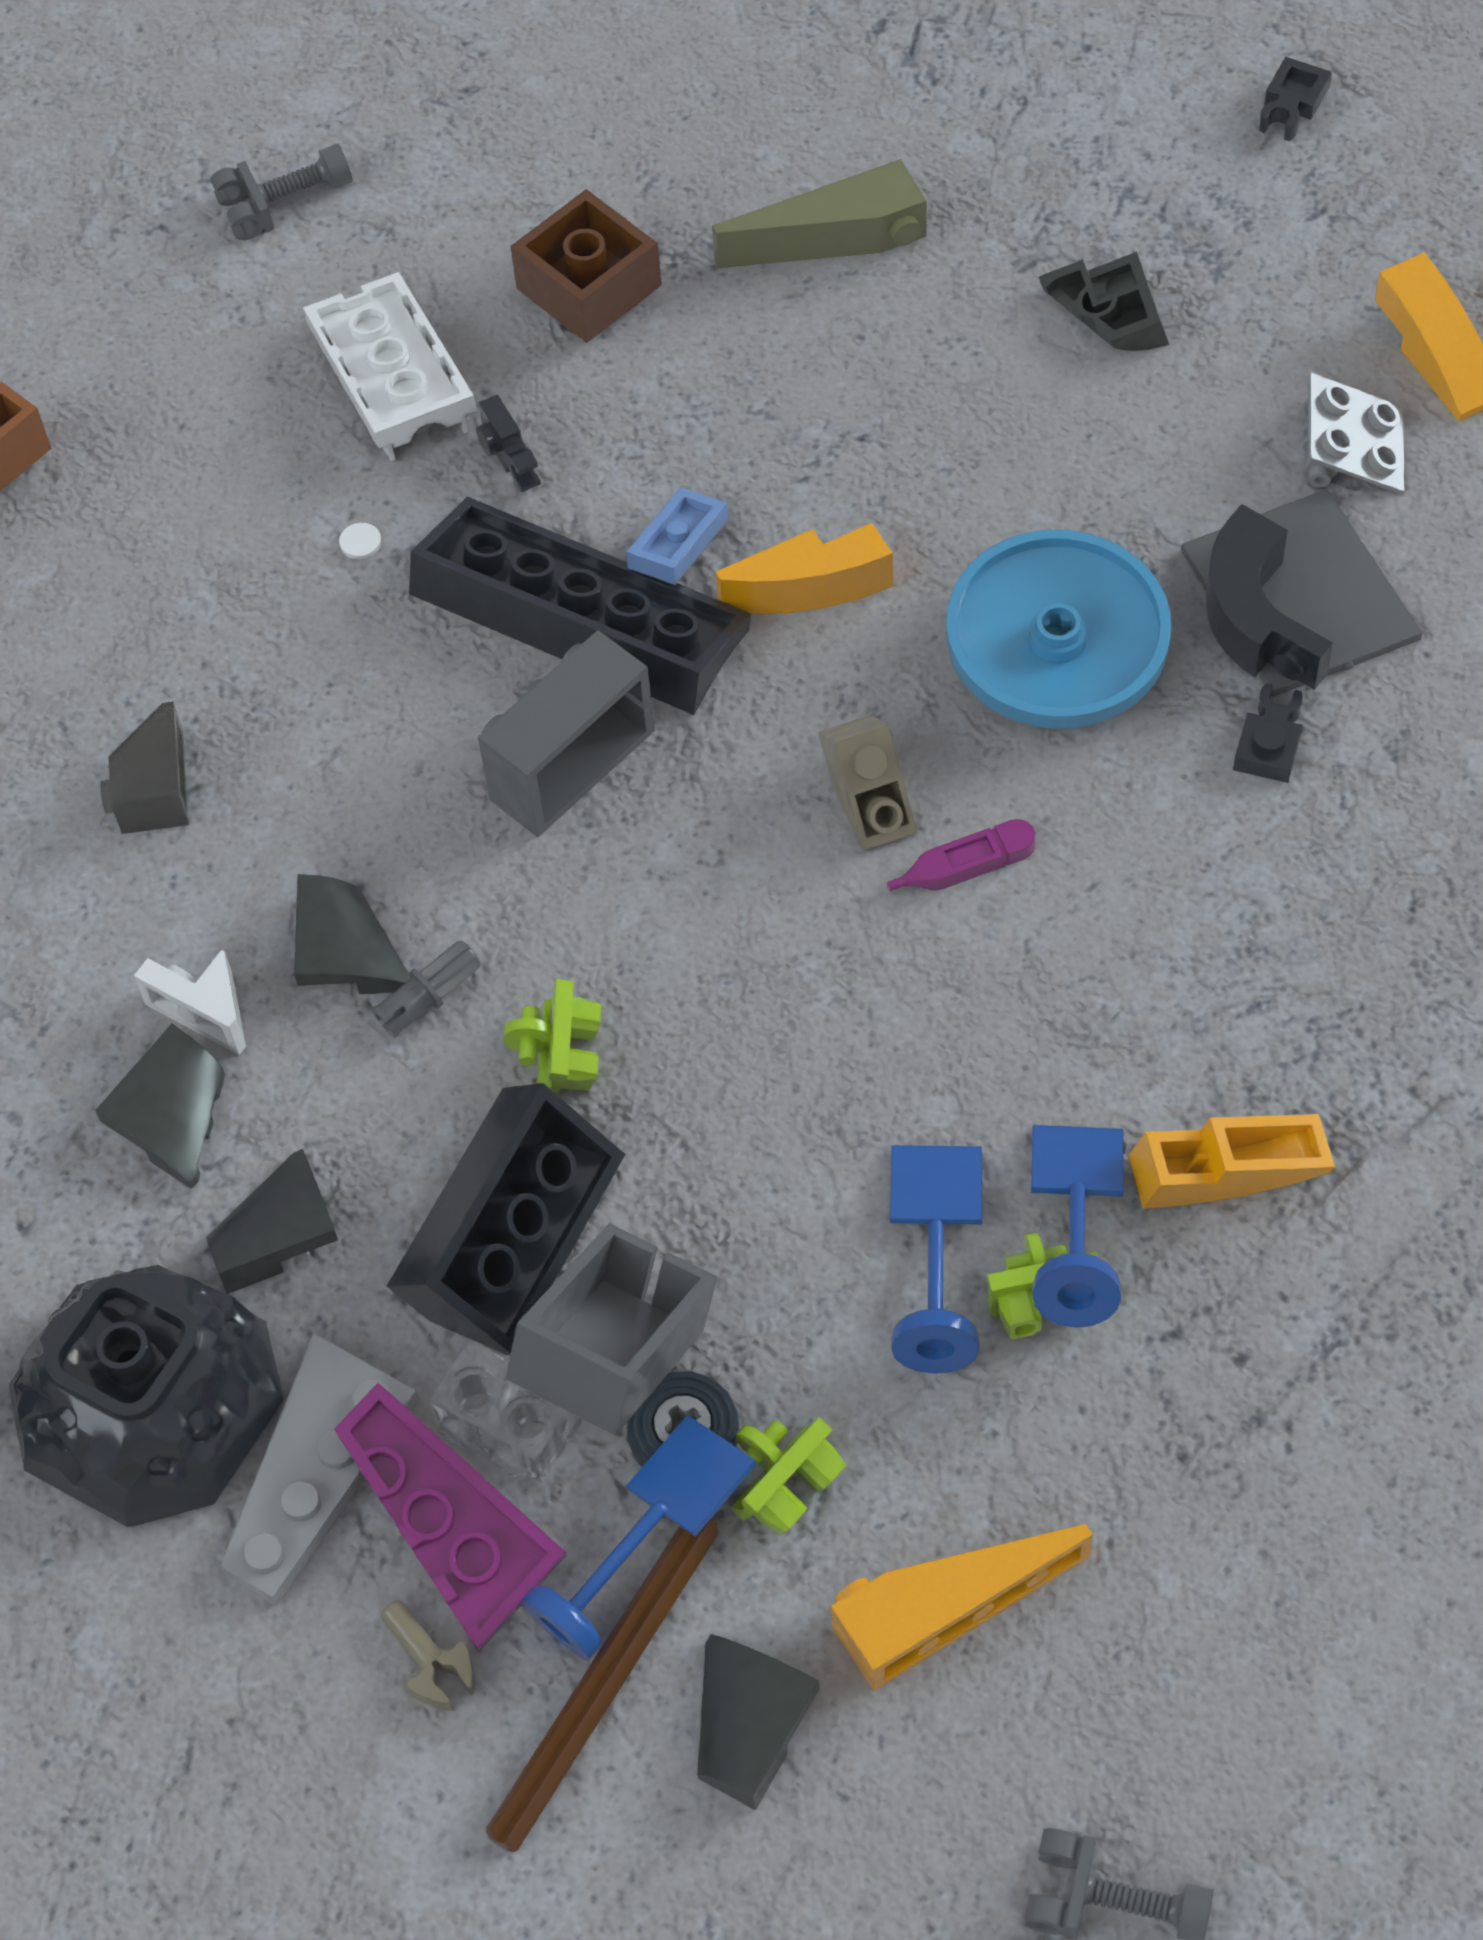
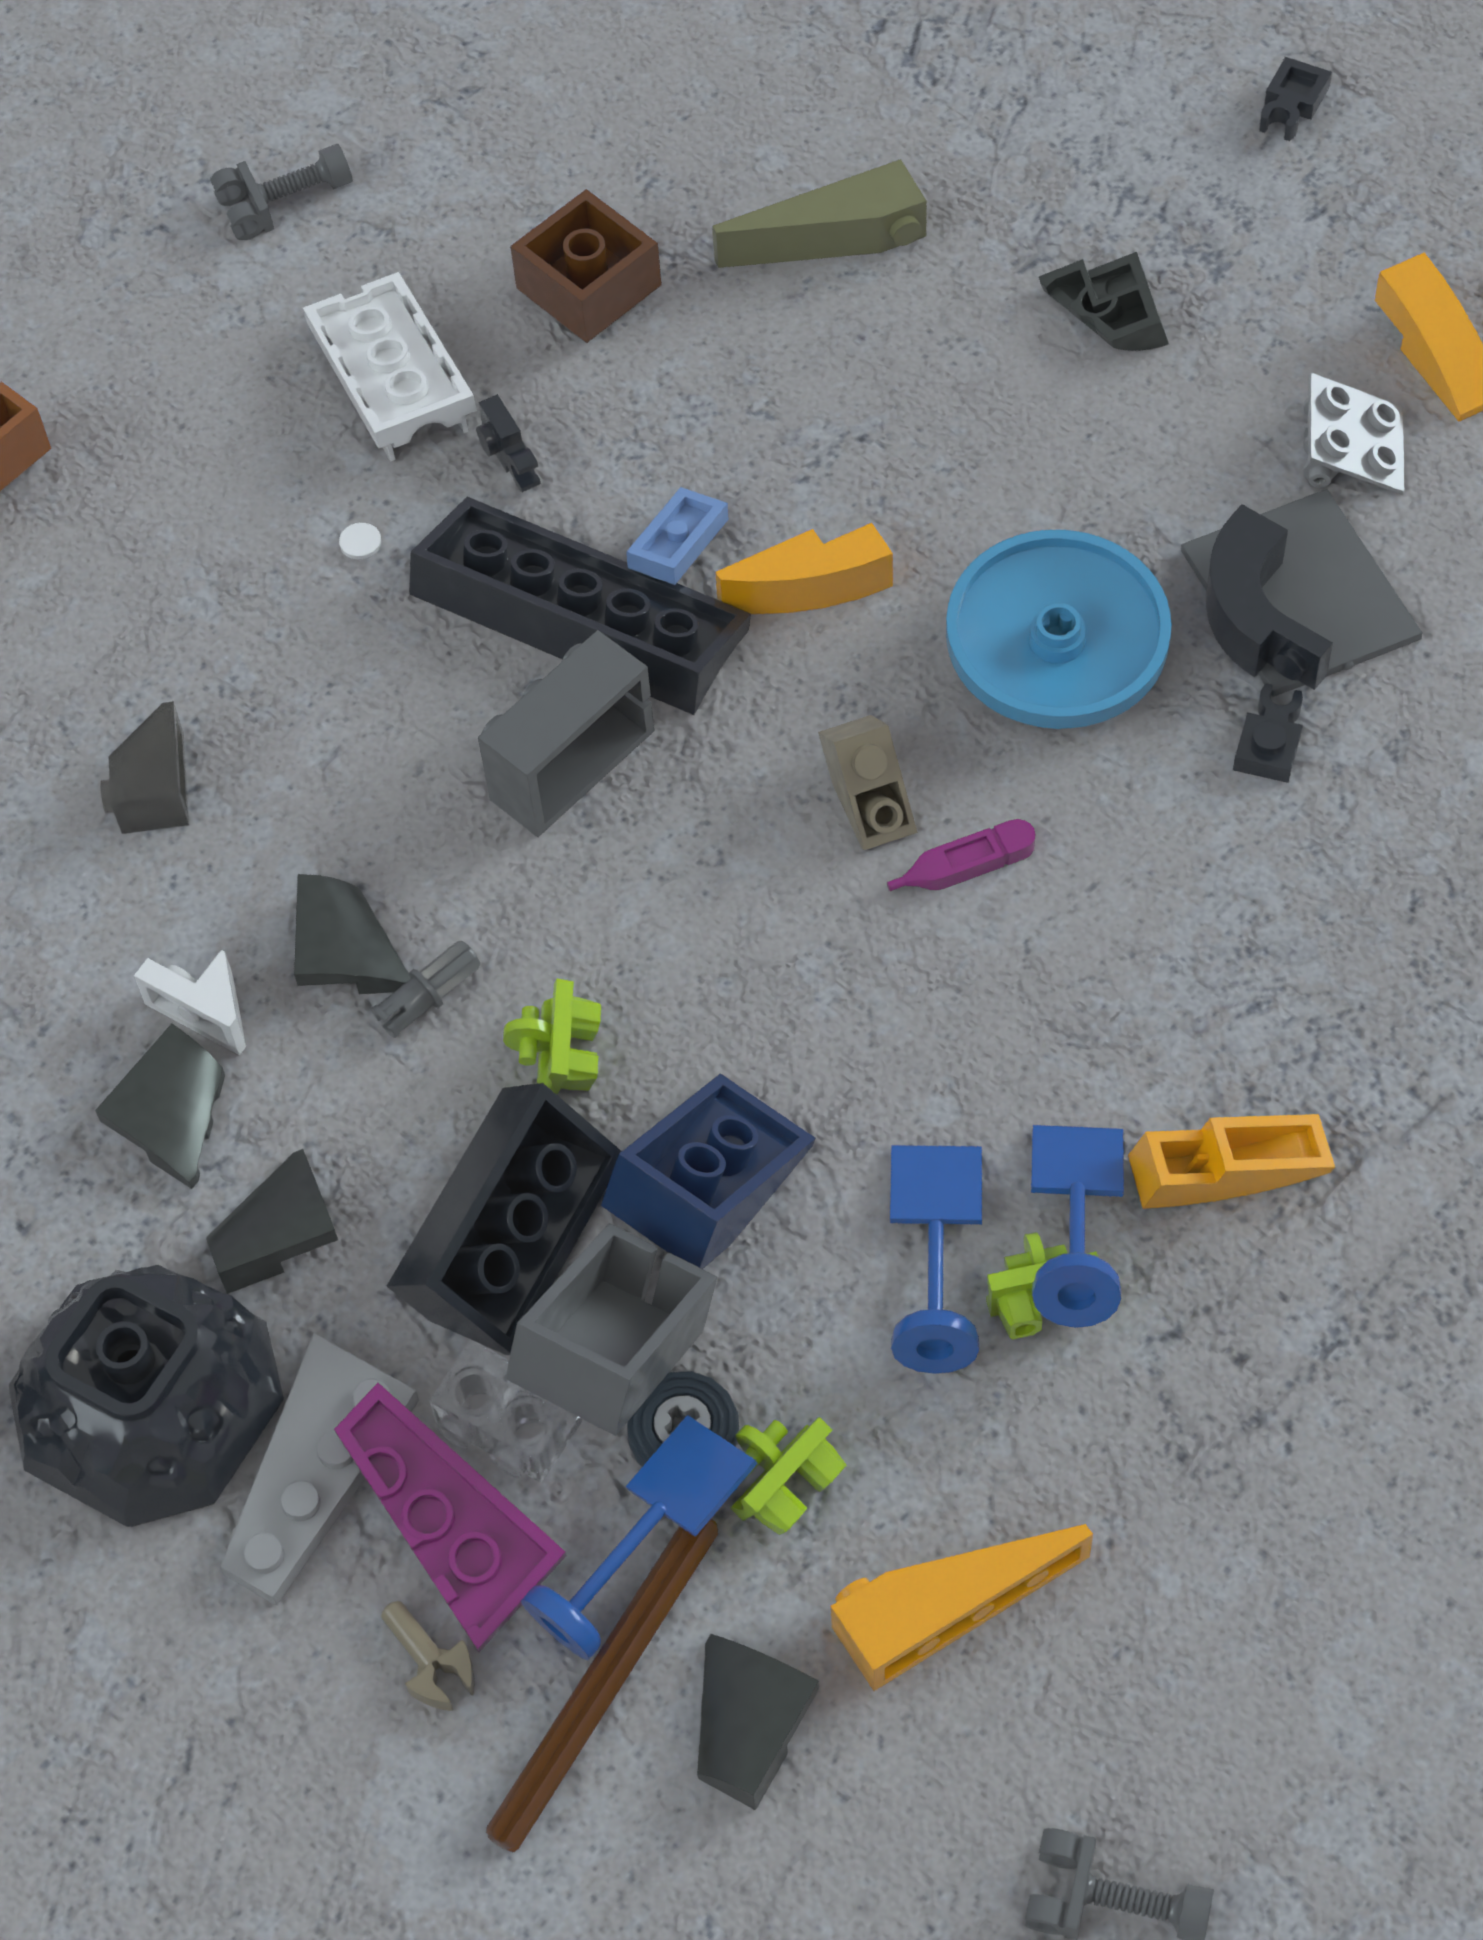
none -> dark blue slope [601,1073,816,1269]

